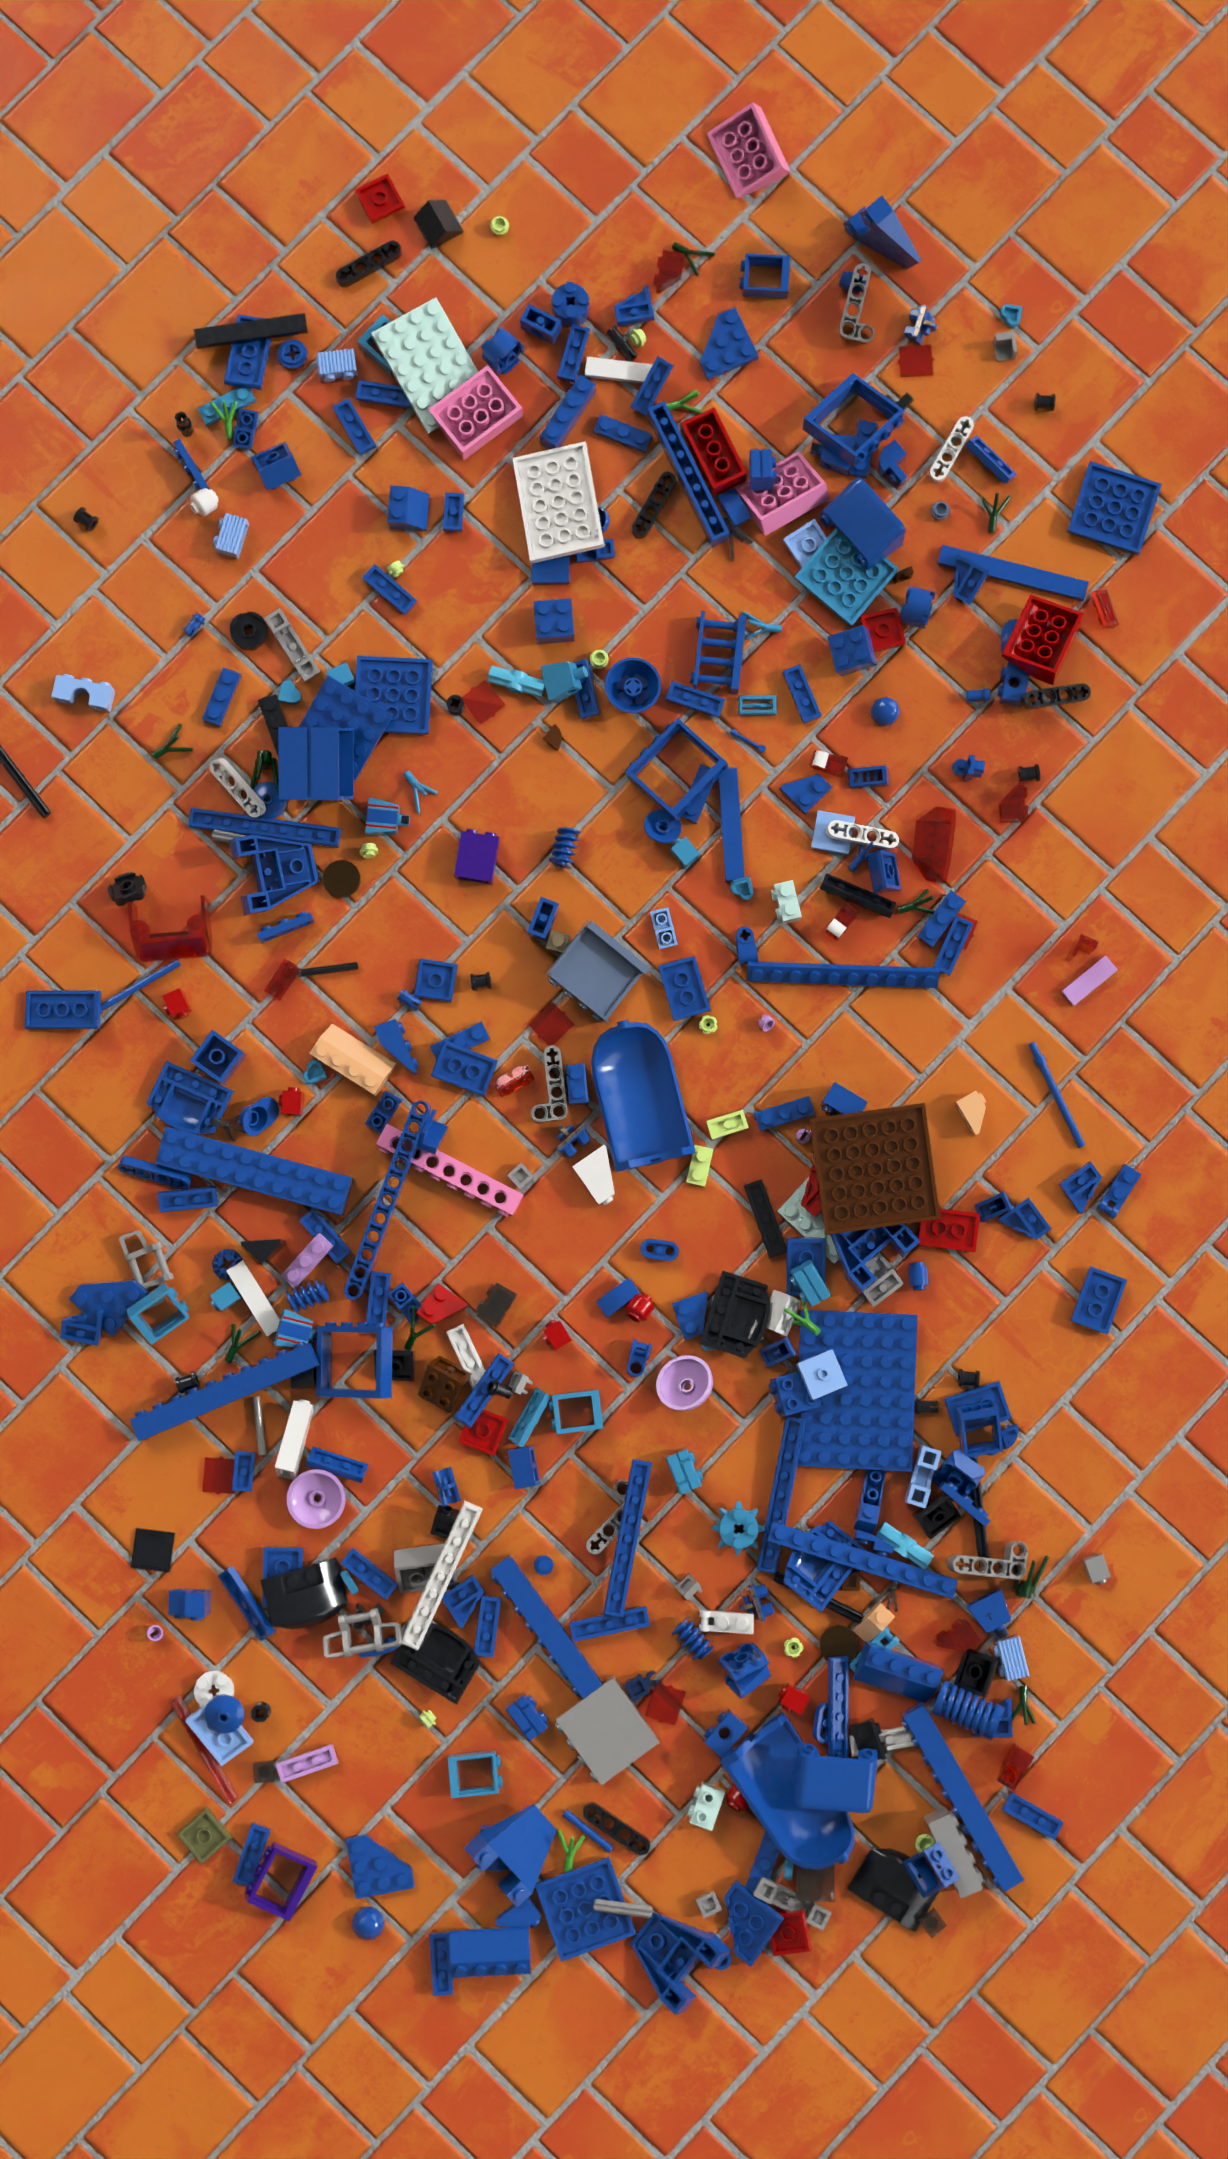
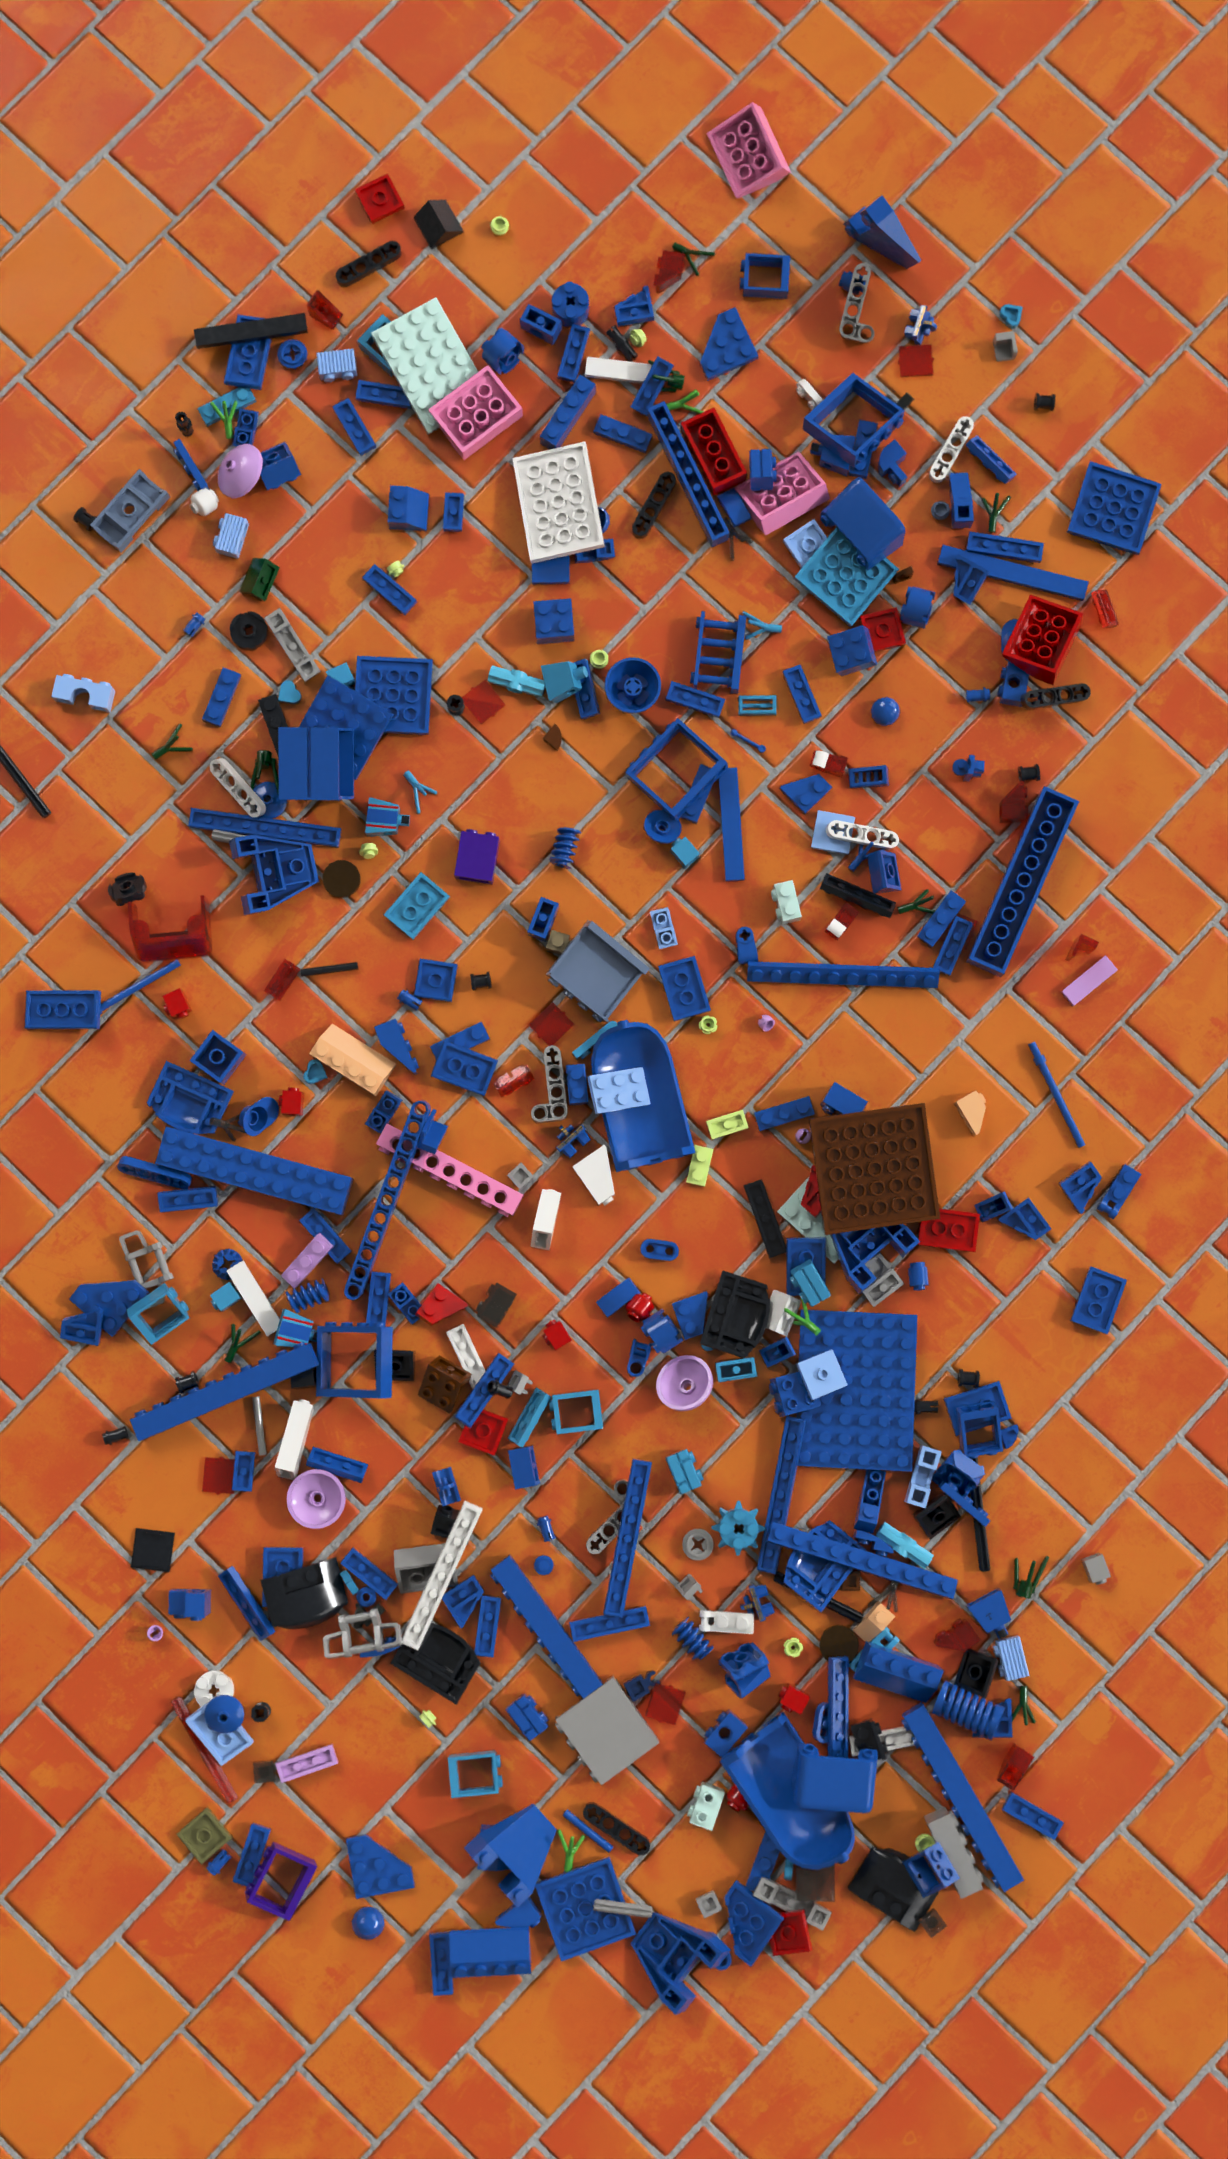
black slope [241,1239,285,1265] -> none
blue plate [257,911,315,943] -> none
dark green plant [404,1306,436,1351] -> none
dark azure tile [730,876,754,900] -> none
clear red wedge [911,807,956,884] -> none
light grey beam [947,1540,1028,1579] -> none
none -> sand blue piece [90,469,170,553]
none -> black pin [102,1426,129,1445]
none -> blue pin [206,1849,232,1876]
none -> lavender dish [218,444,263,498]
none -> dark green panel [239,558,280,601]
none -> clear red slope [306,290,343,329]
none -> blue plate [357,1587,376,1607]
none -> dark azure plate [384,872,450,940]
none -> white slope [531,1189,561,1250]
none -> blue pin [536,1515,556,1542]
none -> dark azure plate [572,1021,617,1060]
none -> light blue plate [587,1067,651,1115]
none -> dark green plant [638,360,684,393]
none -> blue brick [641,1309,683,1354]
none -> light grey gear [682,1529,714,1560]
none -> dark azure brick [715,1357,757,1383]
none -> white plate [796,379,823,410]
none -> blue slope [949,472,974,529]
none -> blue plate [966,531,1044,563]
none -> blue brick [966,786,1079,977]

